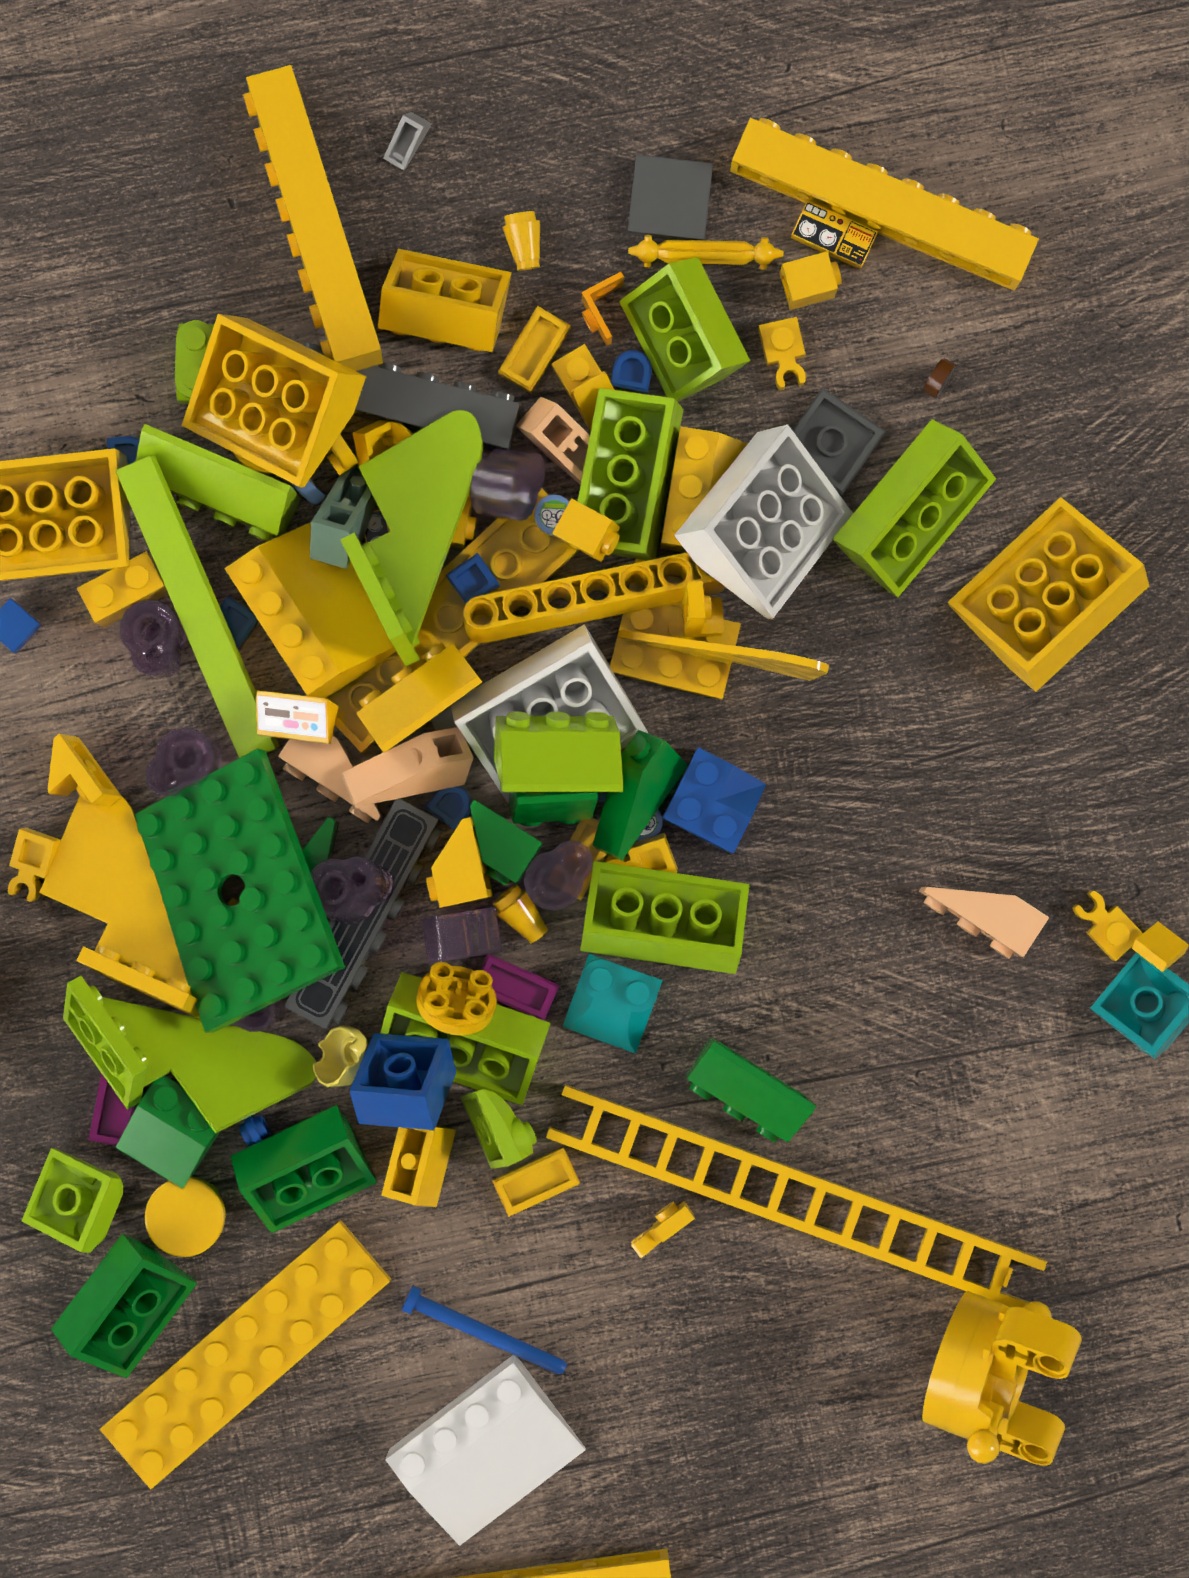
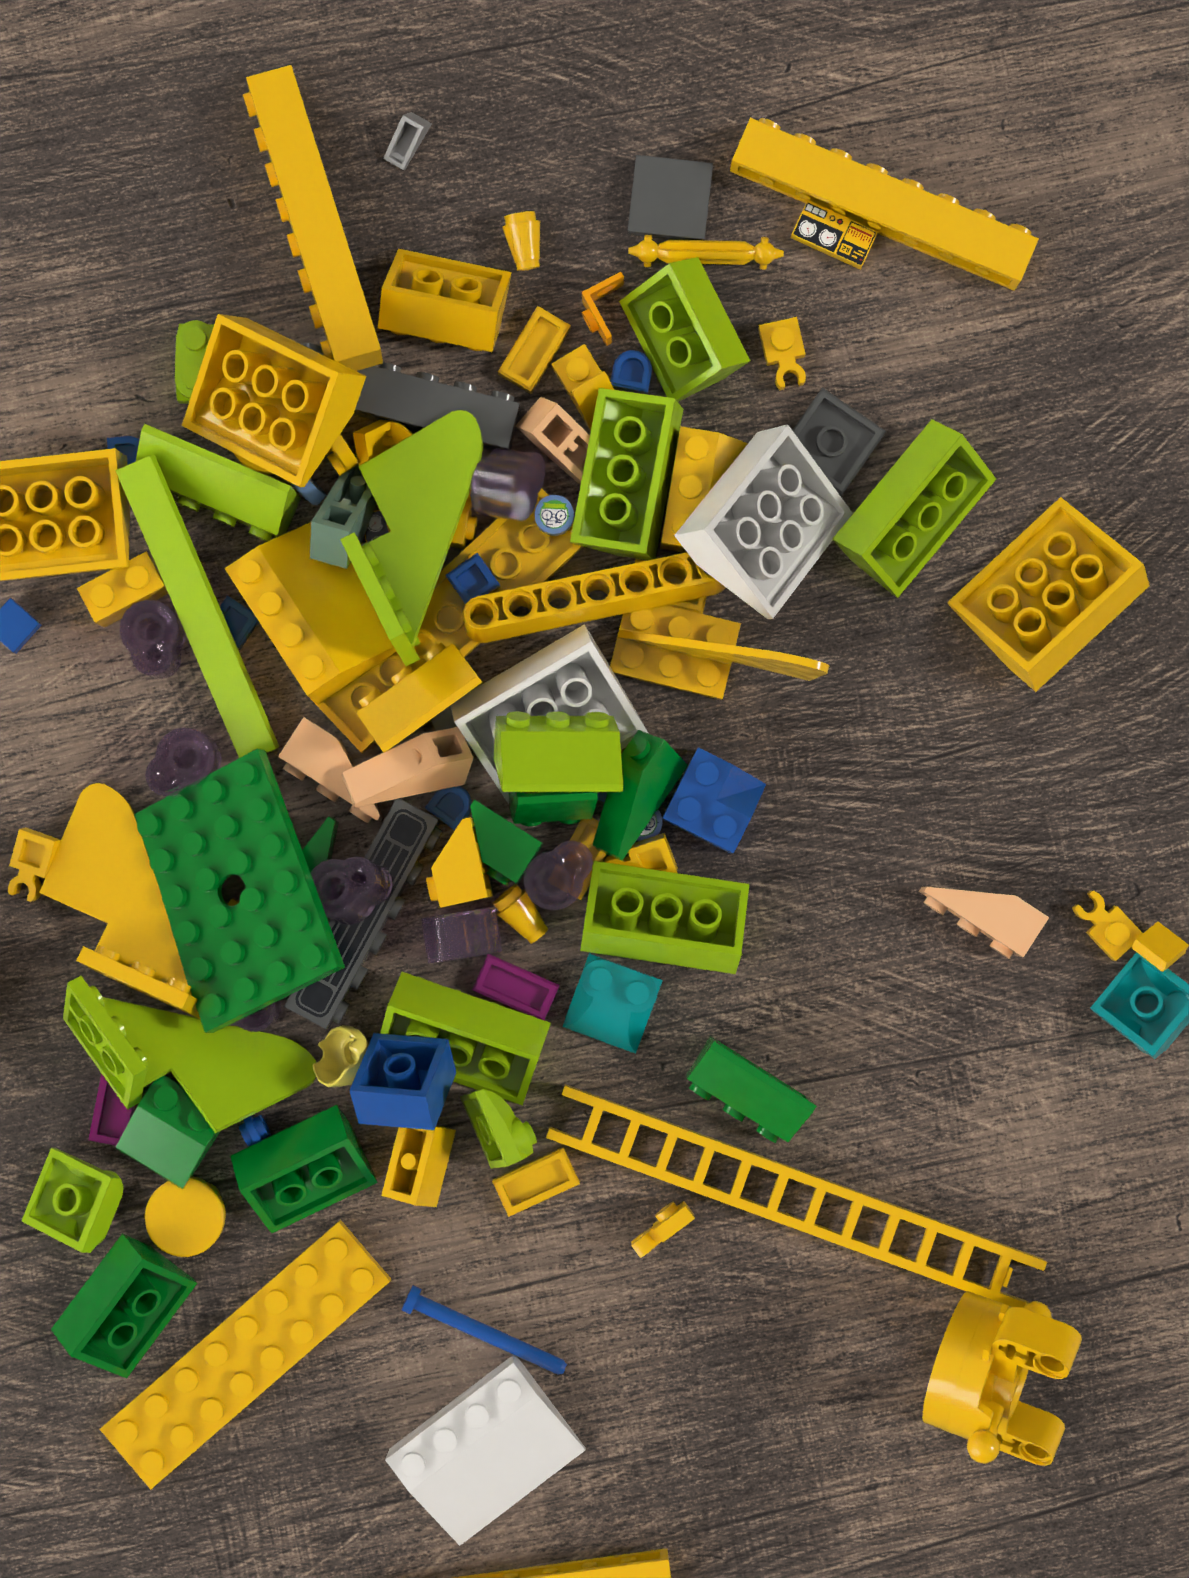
yellow slope [48,734,122,806] -> none
slope [256,691,339,744] -> none
yellow tile [416,962,497,1035] -> none
yellow brick [552,498,620,562] -> none
yellow bracket [682,581,724,637] -> none
yellow brick [779,251,842,310] -> none
reddish brown tile [923,358,956,399] -> none

